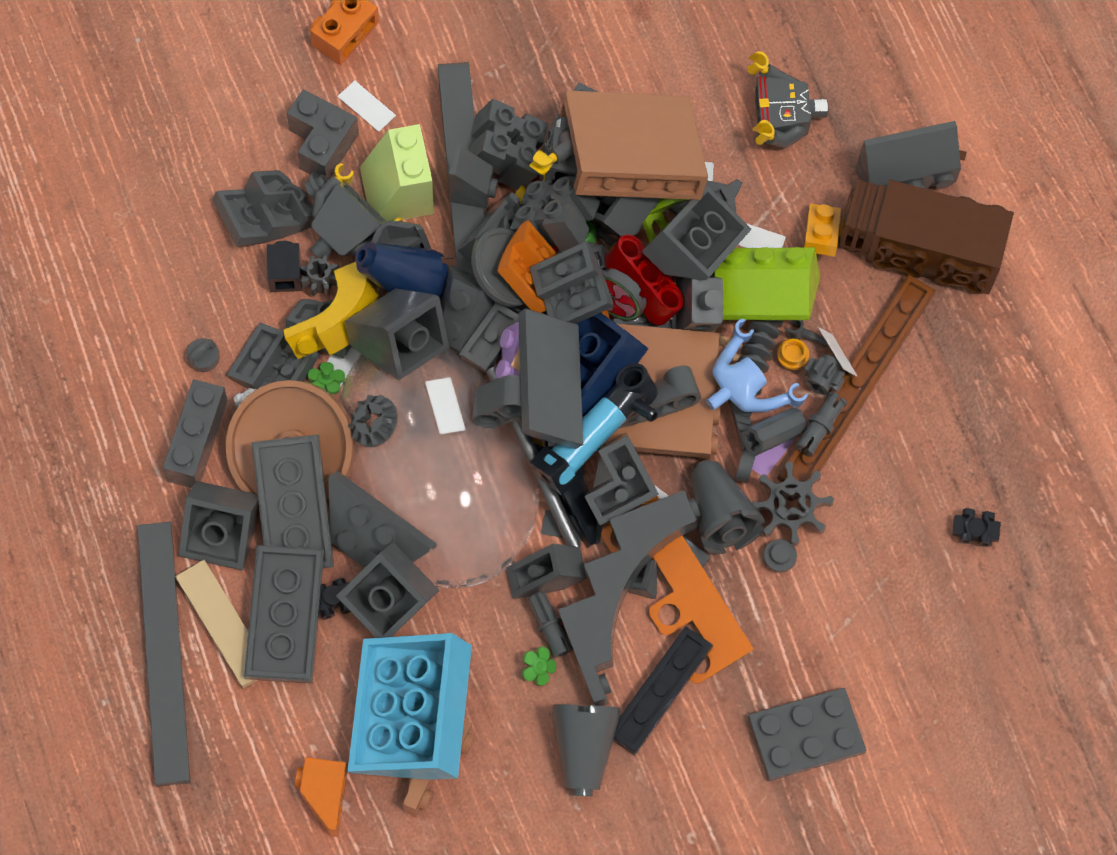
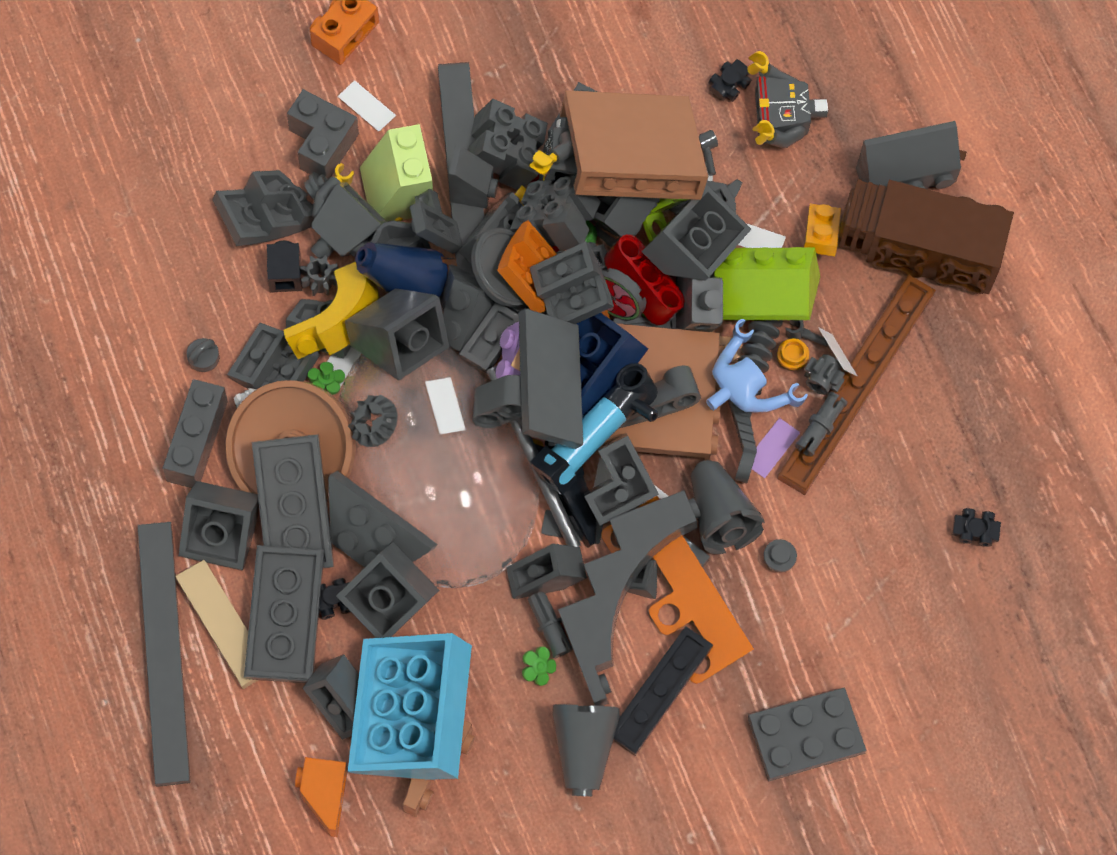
dark grey axle [742,407,807,456] -> none
dark grey gear [752,462,834,546] -> none
none -> dark grey slope [303,654,359,740]
none -> dark grey hinge [410,189,462,254]
none -> dark grey hand [699,130,718,176]
none -> black piece [708,59,752,102]

